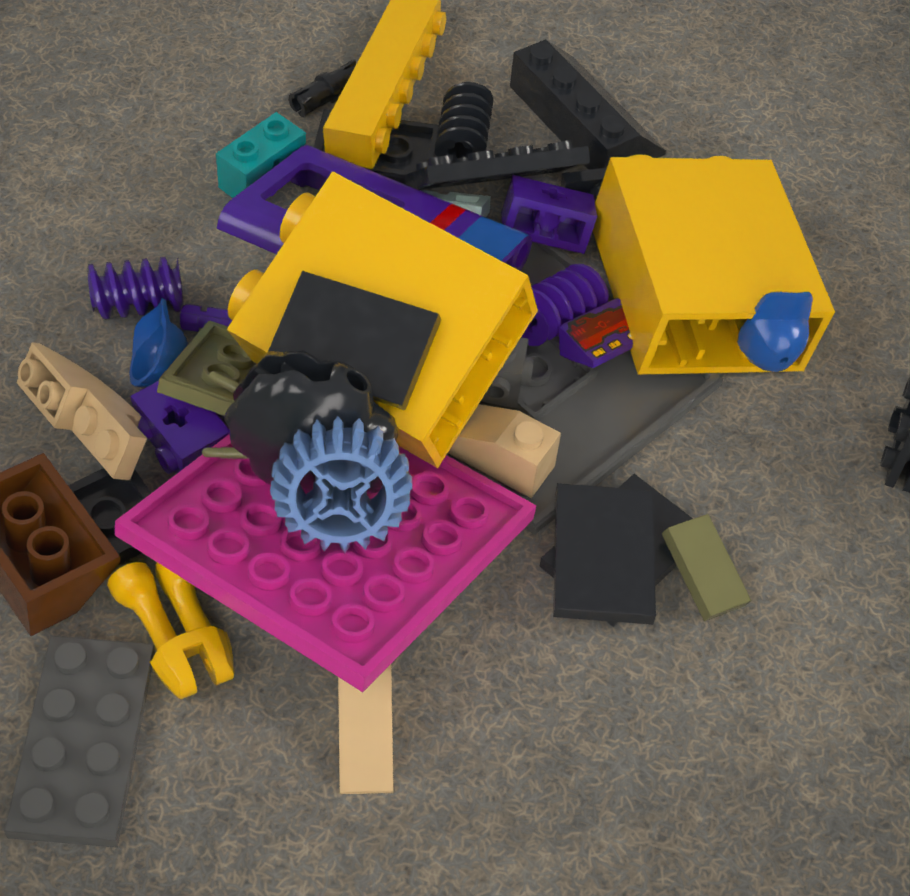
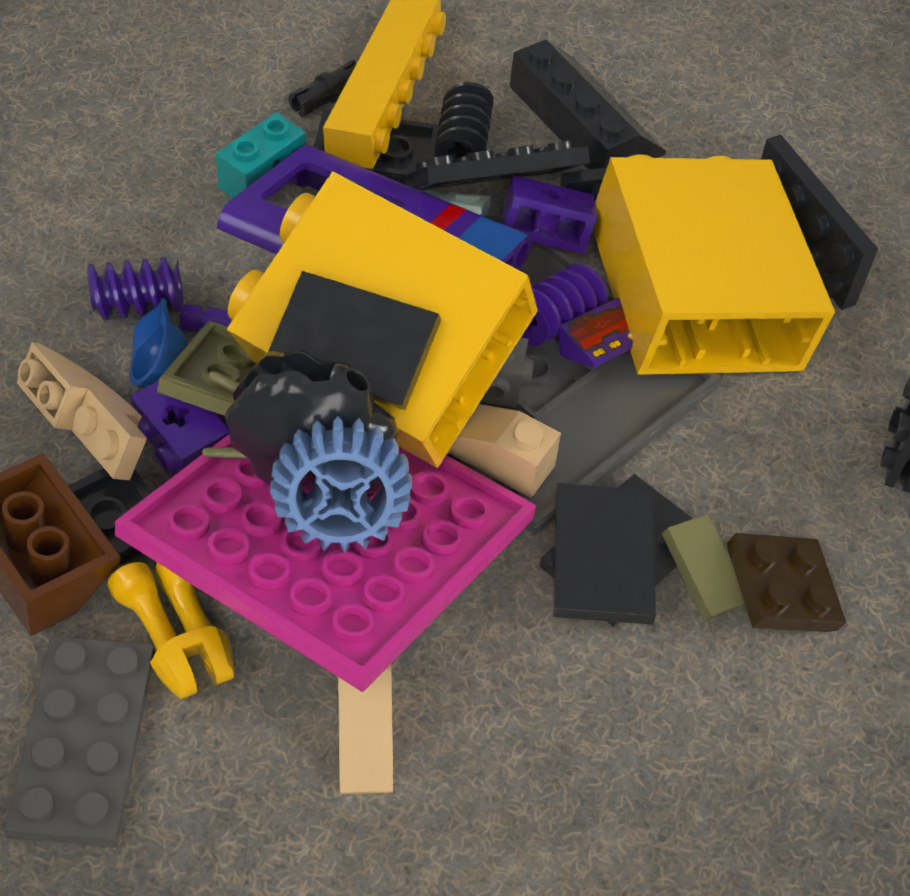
blue cap [737,292,813,372] -> none
none -> dark brown plate [727,533,846,632]
none -> black plate [761,134,878,310]

